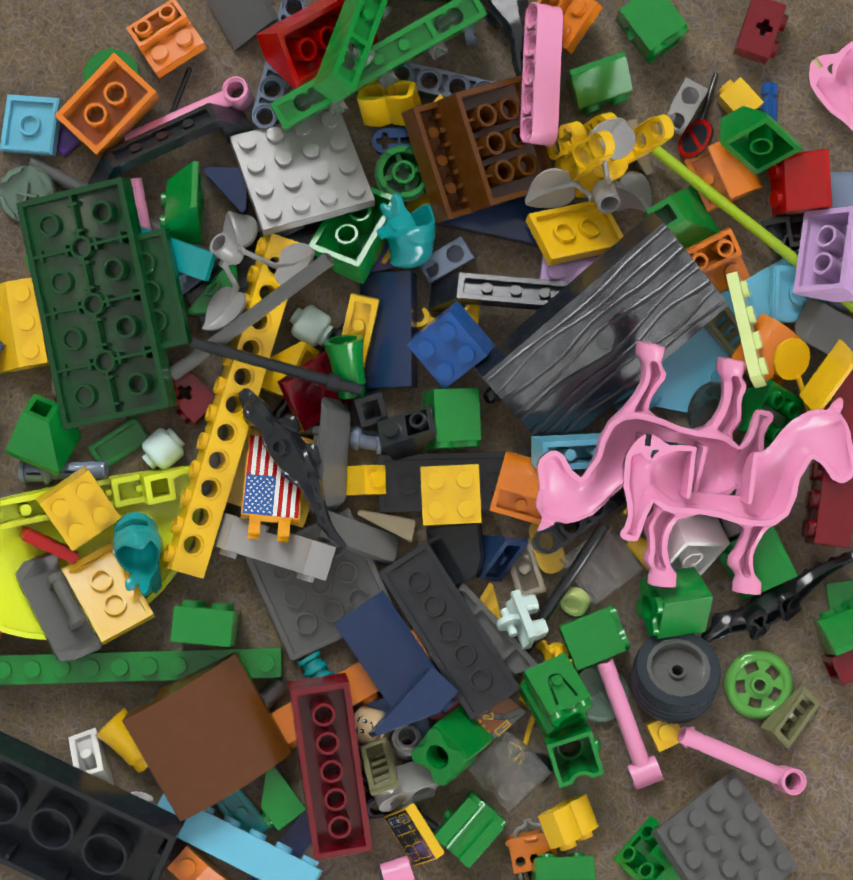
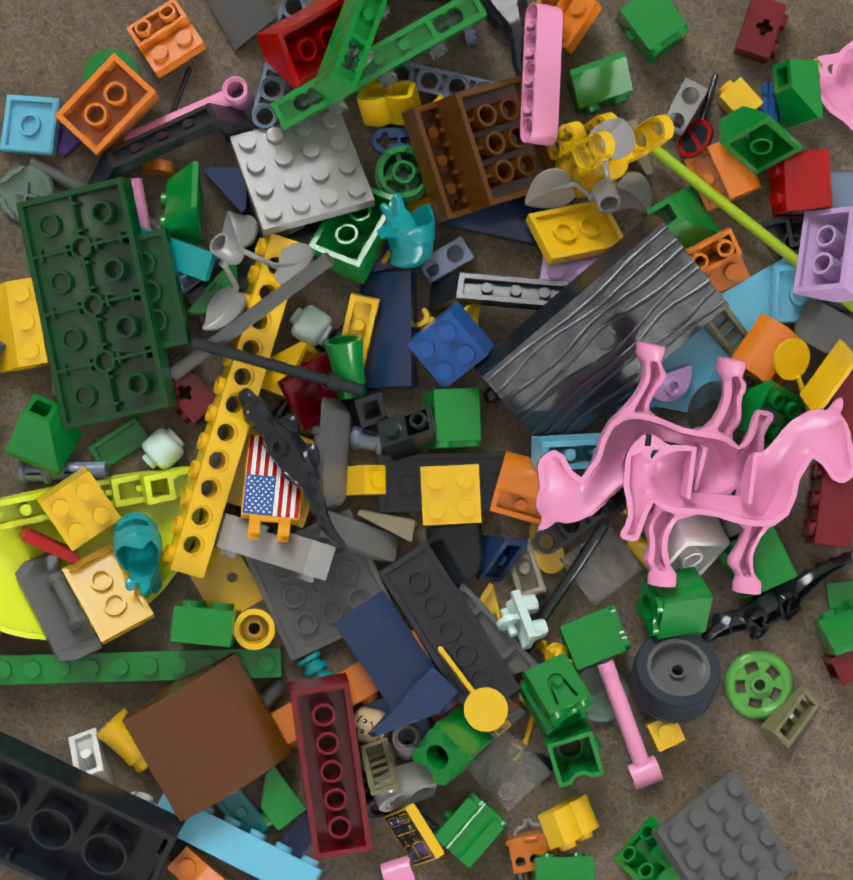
yellowish green tile [560,587,590,616] -> none
bright pink piece [677,726,807,795] -> none
yellowish green plate [726,271,769,388] -> none
none -> orange tile [142,158,177,178]
none -> yellow piece [189,547,263,613]
none -> yellow plant [234,609,275,650]
none -> yellow piece [438,646,508,732]
none -> lavender plate [652,365,692,402]
none -> green slope [772,59,823,129]

